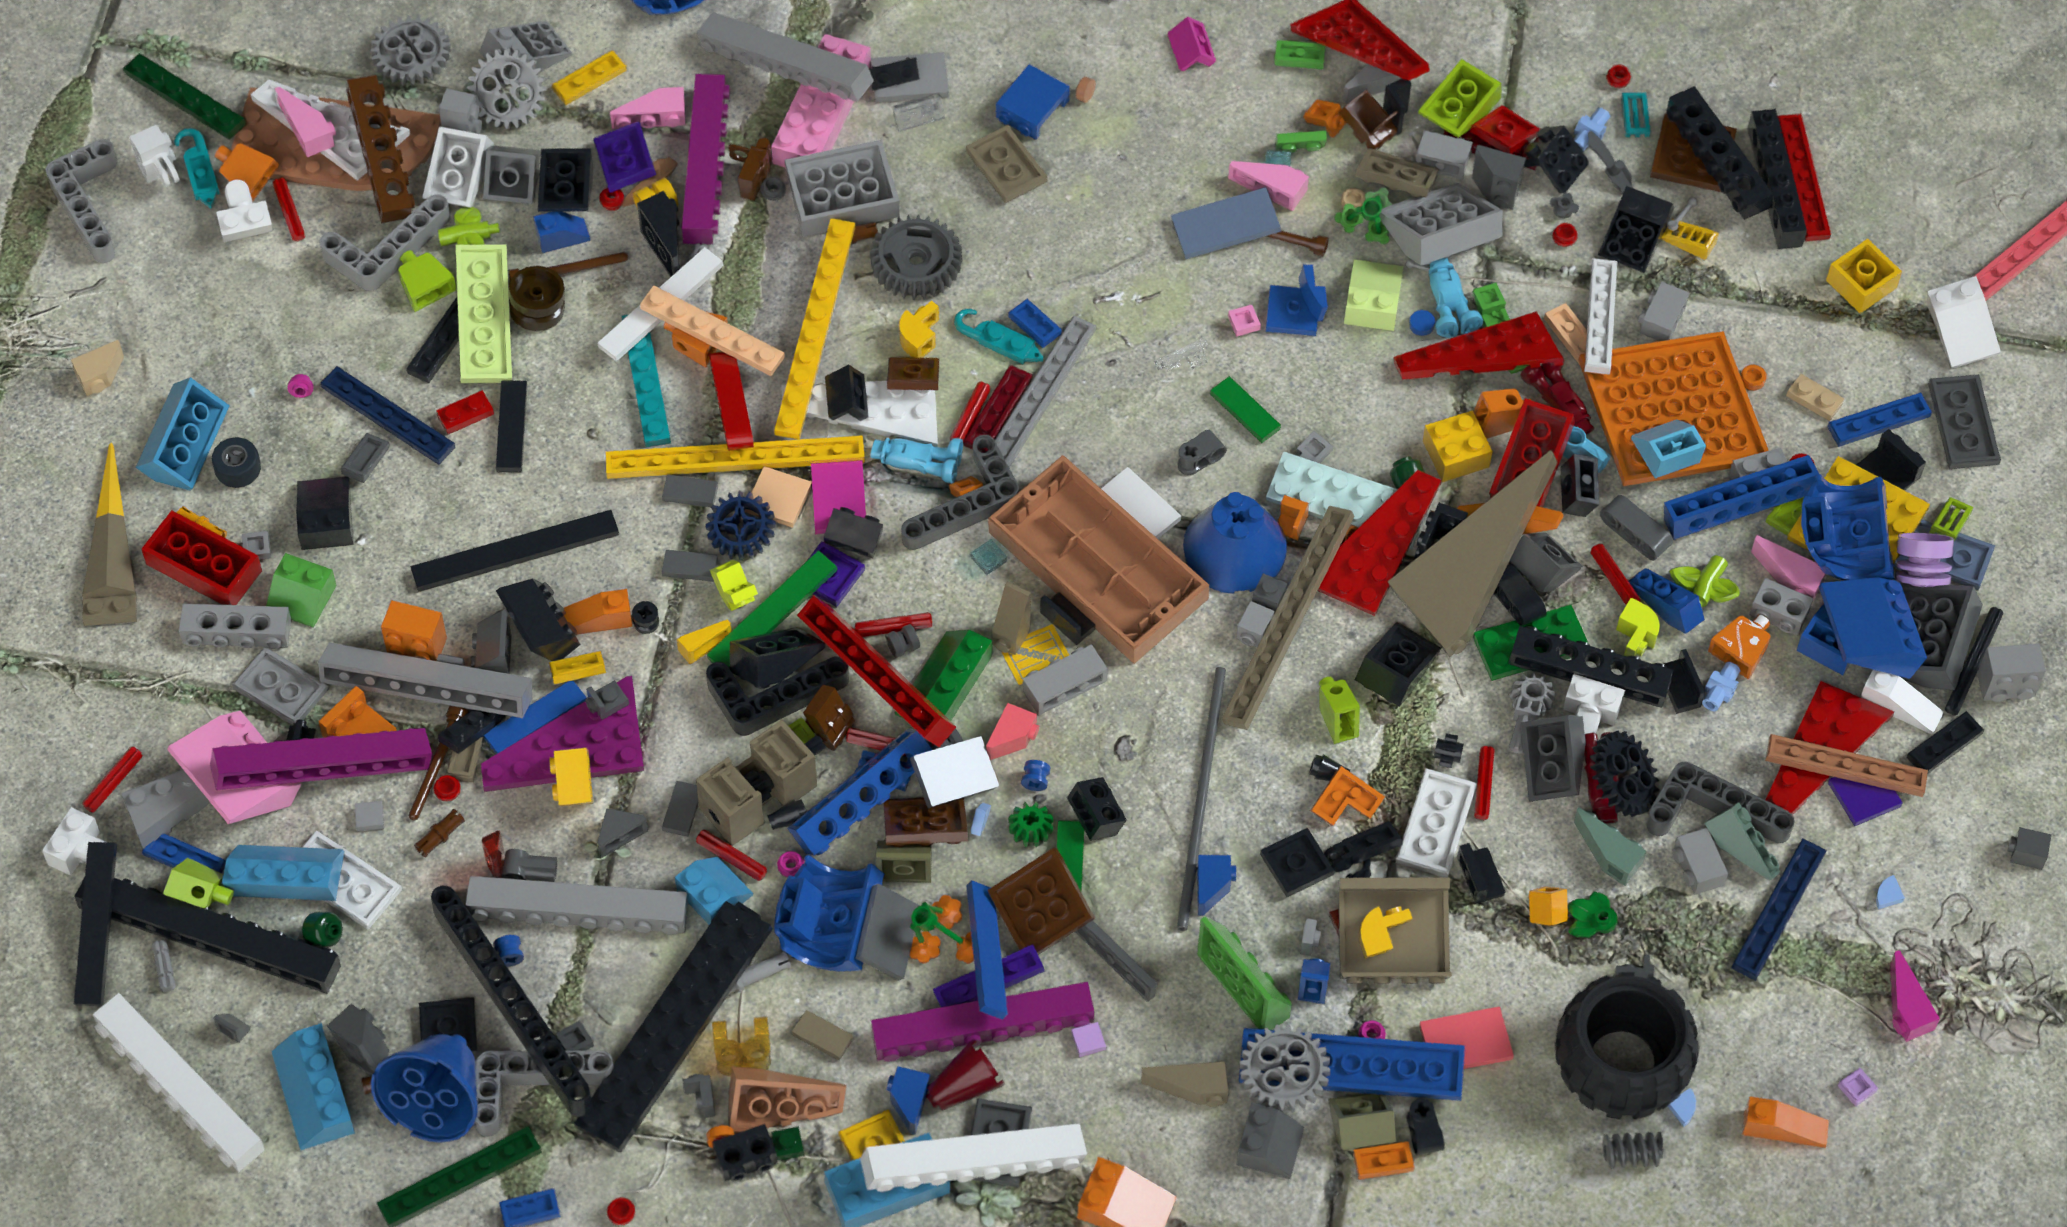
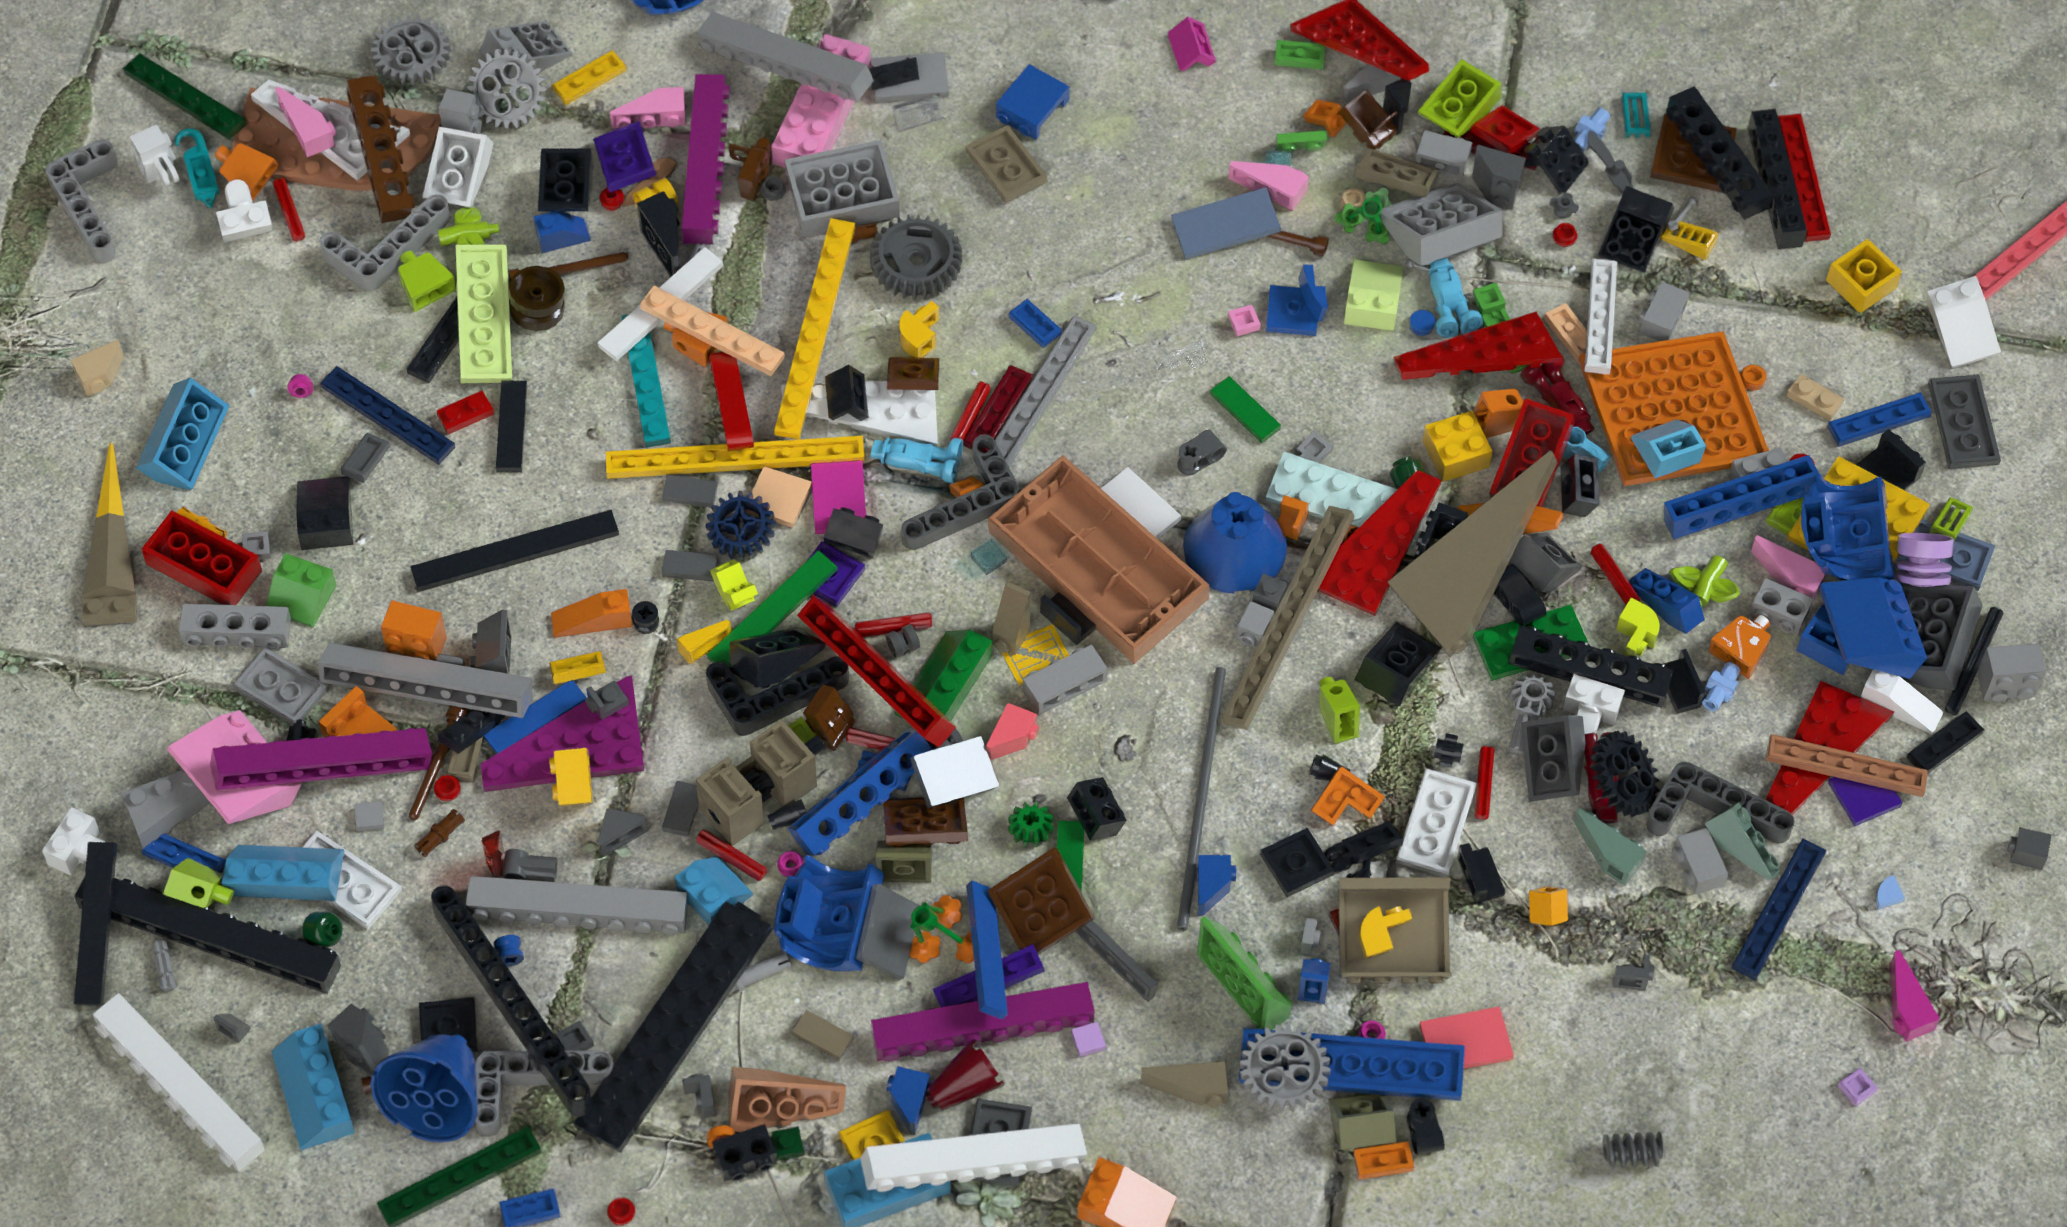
red axle [82,746,142,813] -> none
black wheel [212,437,261,488] -> none
dark grey slope [483,145,541,204] -> none
black slope [496,578,581,661] -> none
clear yellow piece [712,1016,771,1076] -> none
teal plate [954,309,1043,365] -> none
light blue tile [970,803,991,836] -> none
blue wheel [1021,760,1051,791] -> none
nougat tile [1076,77,1096,103] -> none
dark grey slope [1237,1102,1304,1179] -> none
black tyre [1555,972,1699,1120] -> none
green plate [1567,892,1618,938] -> none
dark grey beam [1600,495,1673,561] -> none
red plate [1606,64,1631,88] -> none
light blue tile [1668,1088,1696,1127] -> none
orange slope [1742,1096,1829,1148] -> none

